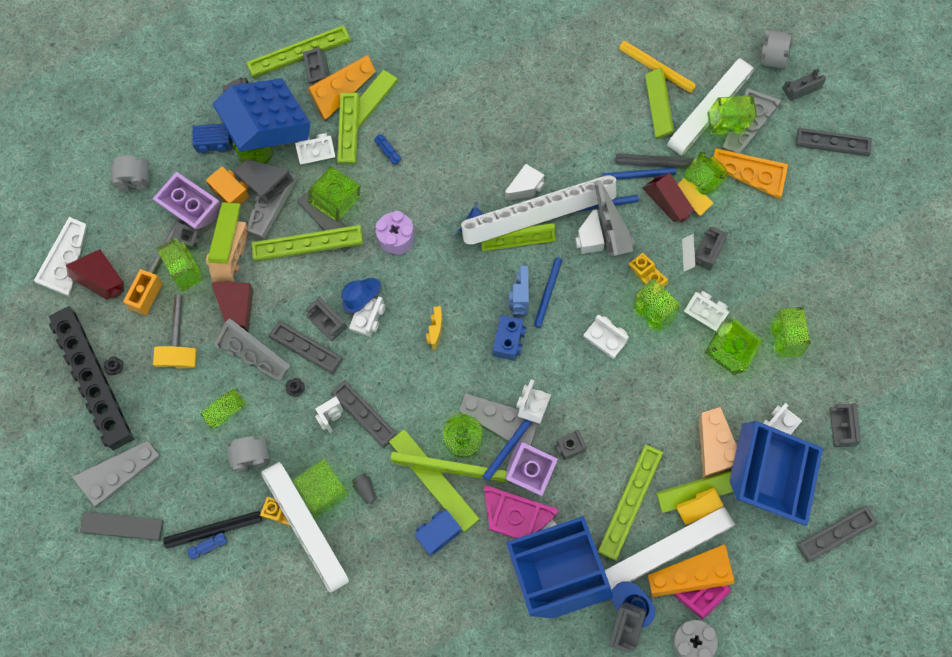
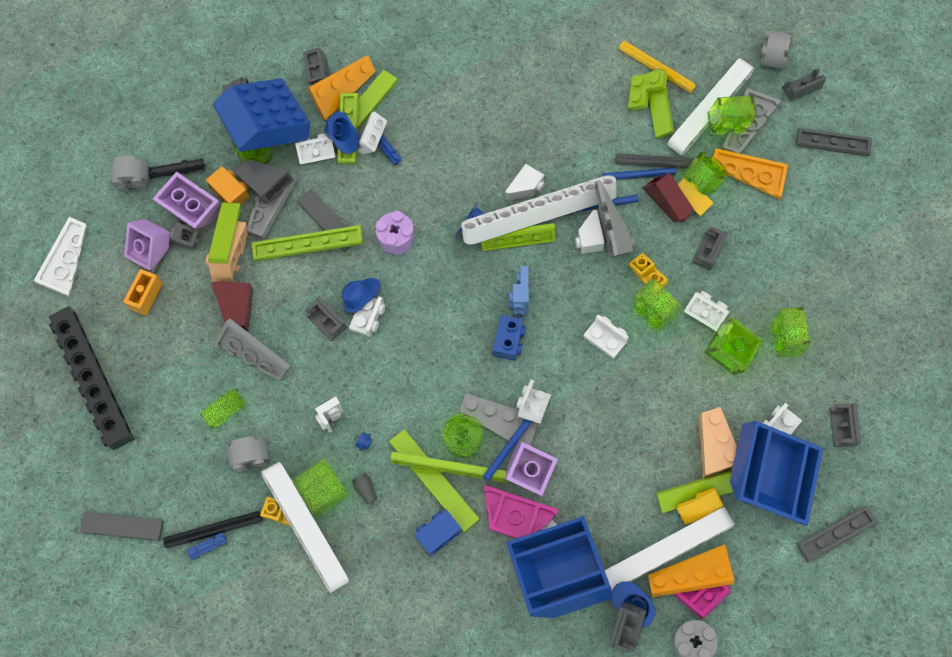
dark red slope [66,249,124,300] -> none
light grey wing [72,441,161,508] -> none
black plate [104,356,123,375] -> none
yellow slope [153,346,197,369] -> none
clear neon green brick [156,238,202,292] -> none
flat silver bar [169,295,182,369] -> none
blue brick [192,124,232,154] -> none
lime tile [246,25,351,79] -> none
dark grey tile [269,321,343,375] -> none
black plate [286,378,305,397] -> none
clear neon green brick [308,166,361,222] -> none
dark grey tile [331,380,397,448] -> none
yellow slope [426,306,442,350] -> none
blue bar [534,258,562,328] -> none
dark grey brick [555,429,587,460] -> none
lime tile [598,444,663,562] -> none
white sticker [682,234,695,272] -> none
none -> lavender slope [124,219,170,271]
none -> black pin [149,158,205,179]
none -> blue piece [325,112,359,154]
none -> blue plate [355,432,373,451]
none -> white bracket [357,112,387,154]
none -> lime plate [628,70,667,111]

